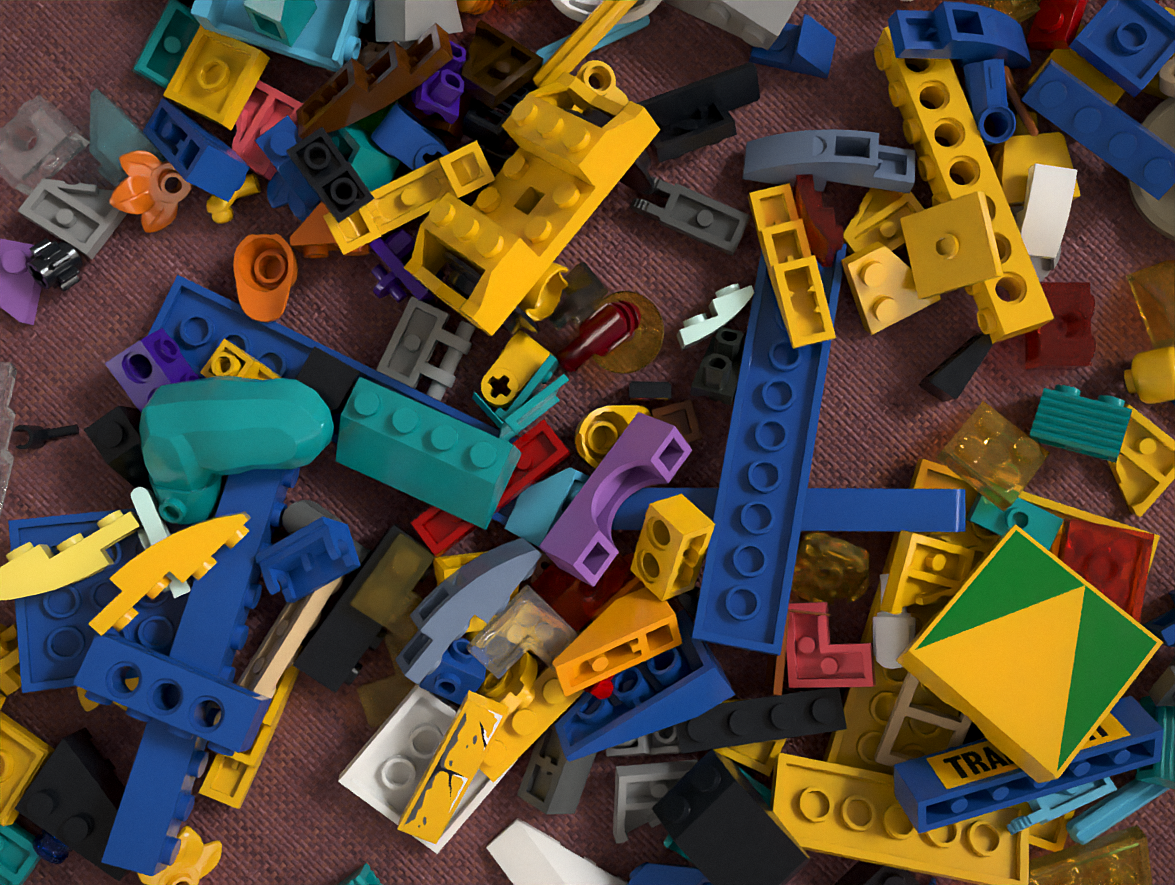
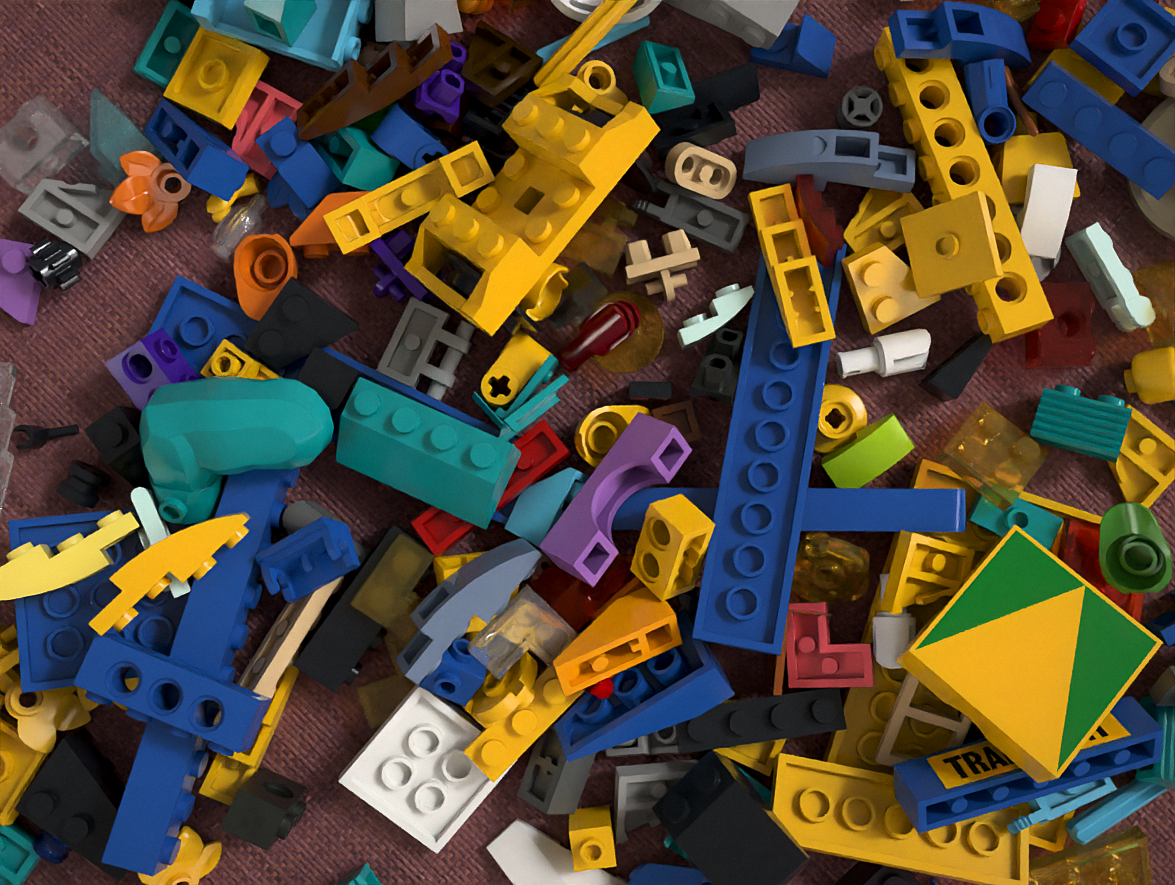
black slope [286,127,375,223] -> none
yellow tile [397,690,509,844] -> none
none -> yellow plate [4,680,91,753]
none -> black wheel [56,460,111,508]
none -> clear plant [209,193,270,263]
none -> pearl dark grey brick [220,767,308,851]
none -> black wing [242,276,359,370]
none -> clear yellow plate [558,199,639,278]
none -> yellow brick [569,805,617,872]
none -> tan hips [624,229,700,303]
none -> teal slope [632,41,695,114]
none -> tan plate [665,142,737,199]
none -> yellow piece [814,383,867,456]
none -> lime slope [821,412,915,488]
none -> dark grey wheel [835,86,883,132]
none -> white arm [835,328,931,379]
none -> light aqua hinge [1064,222,1156,333]
none -> bright green piece [1099,502,1173,594]

